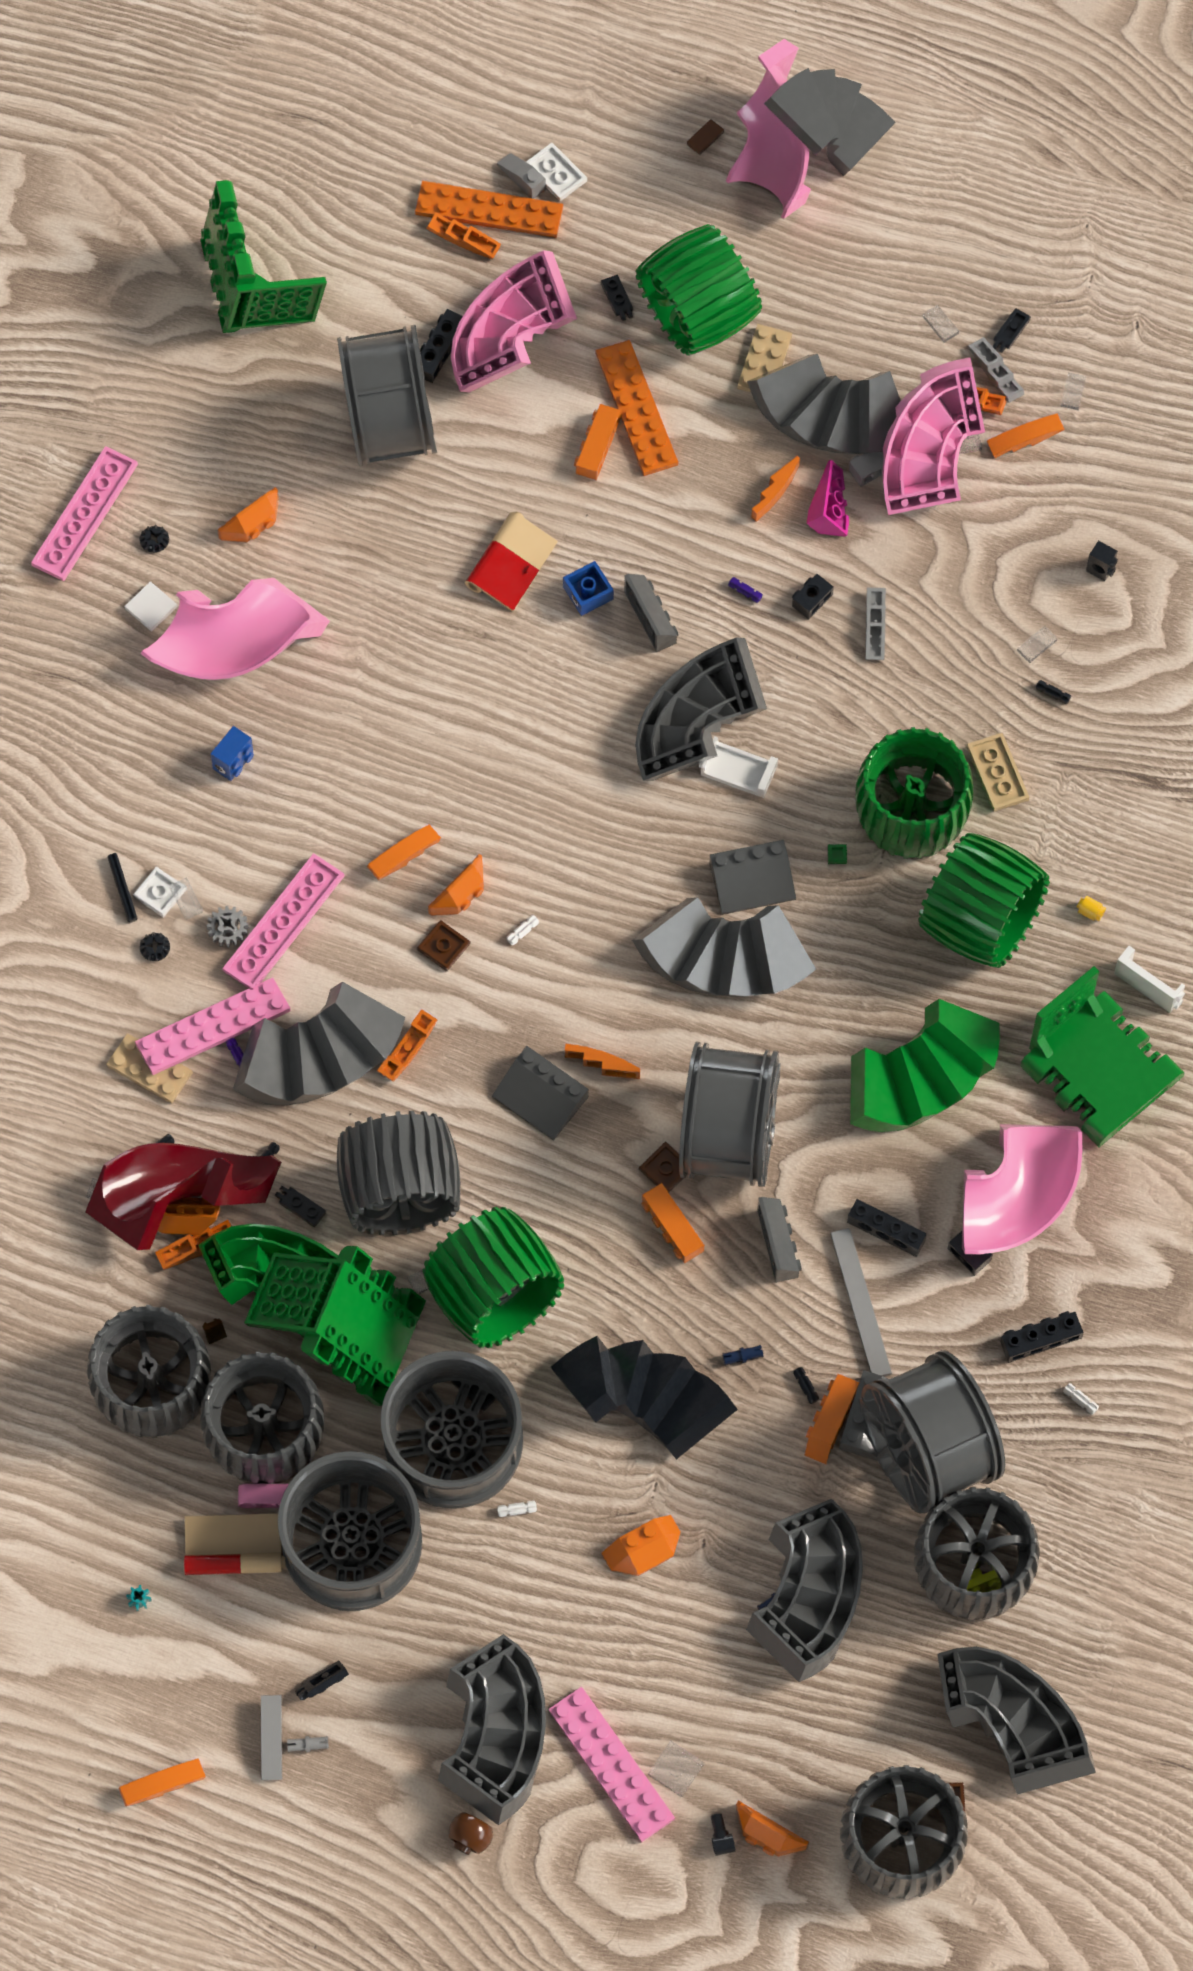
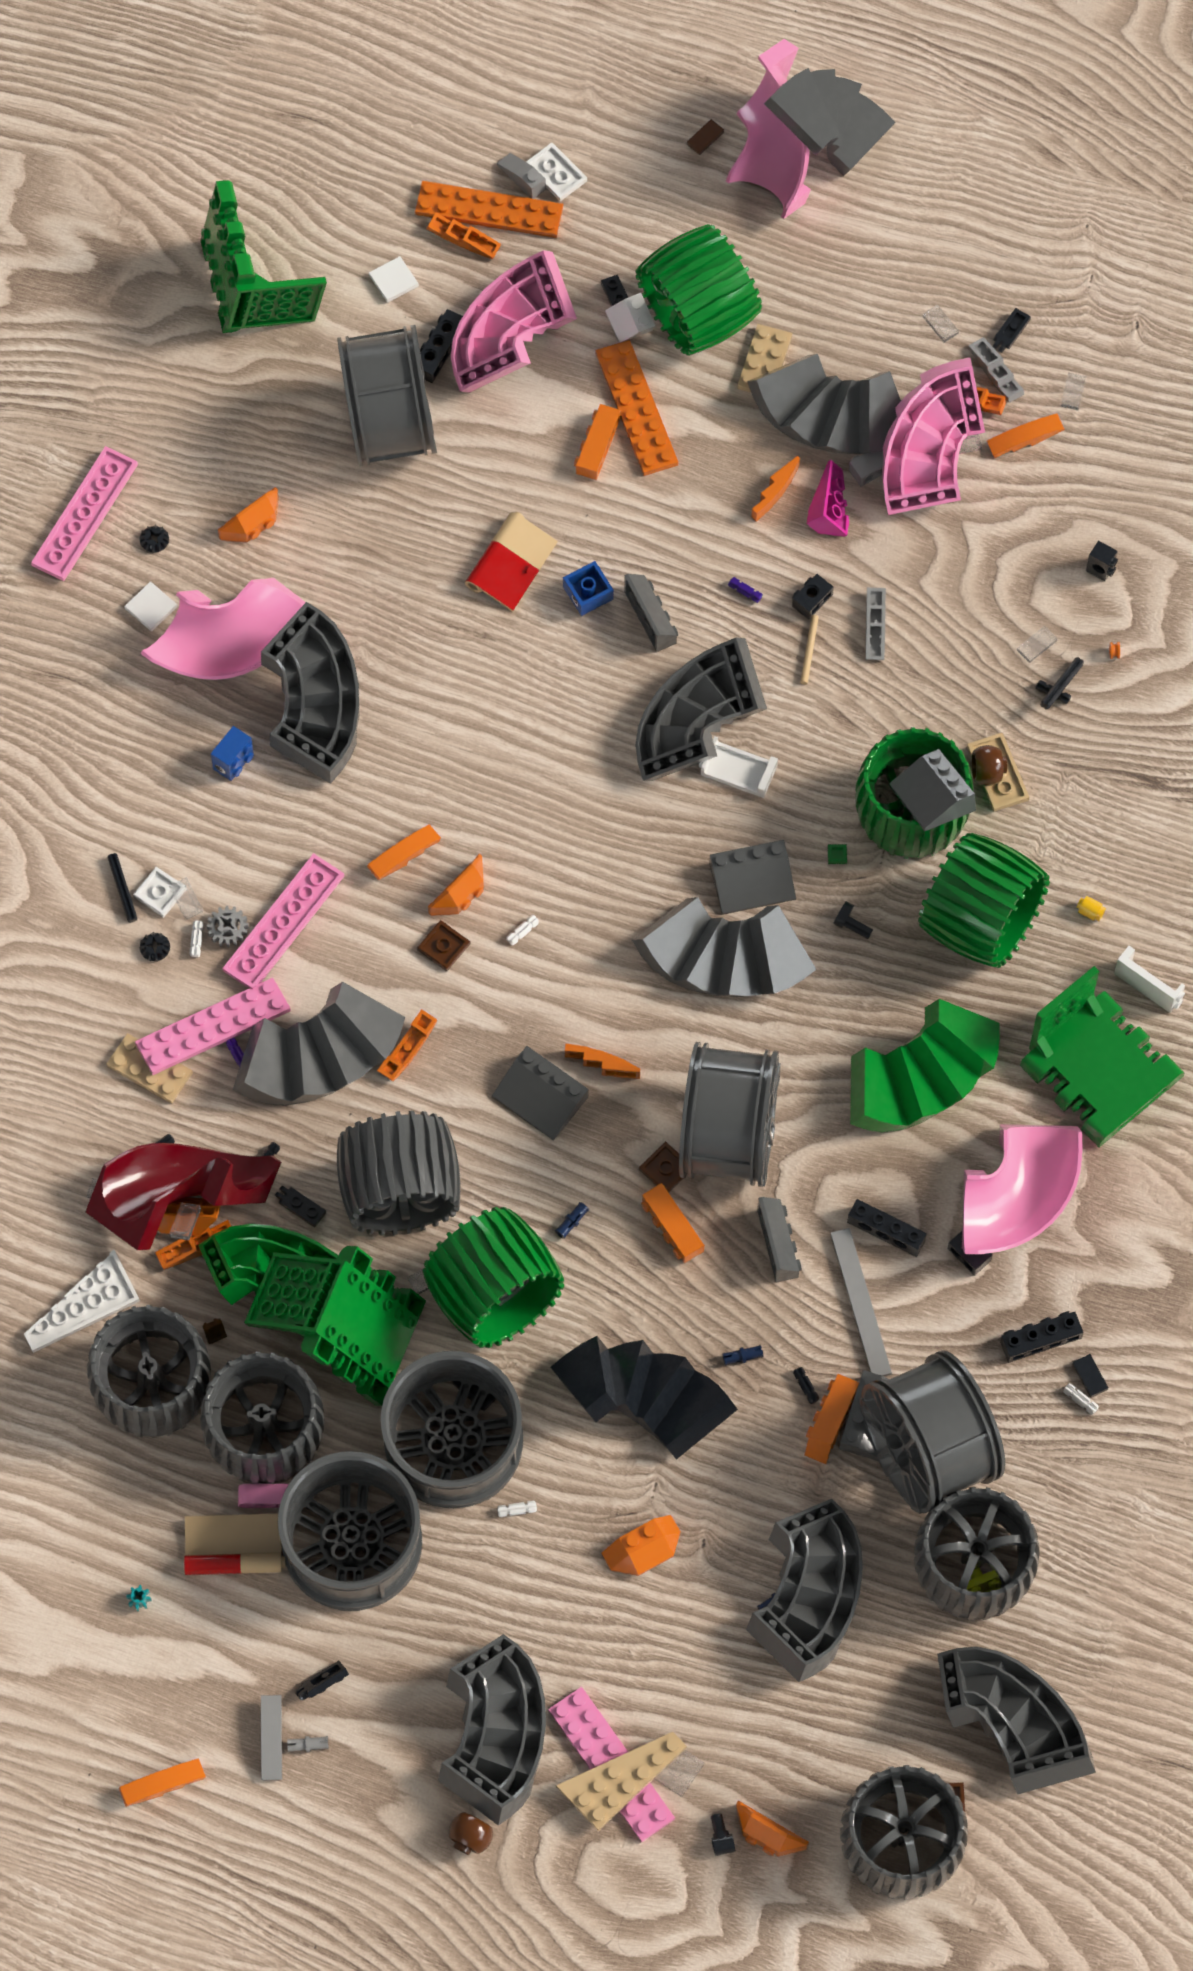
none -> white wing [24,1250,140,1353]
none -> clear tile [169,1202,201,1240]
none -> white axle [190,921,203,957]
none -> dark grey piece [261,602,360,784]
none -> white tile [369,256,419,303]
none -> dark blue pin [555,1202,589,1239]
none -> tan wing [556,1732,687,1831]
none -> white slope [605,293,655,343]
none -> tan bar [800,615,819,685]
none -> black piece [833,901,873,939]
none -> dark grey slope [889,749,976,831]
none -> reddish brown wheel [971,745,1007,786]
none -> black axle [1040,657,1084,710]
none -> black tile [1072,1354,1109,1398]
none -> orange bush [1109,642,1120,659]

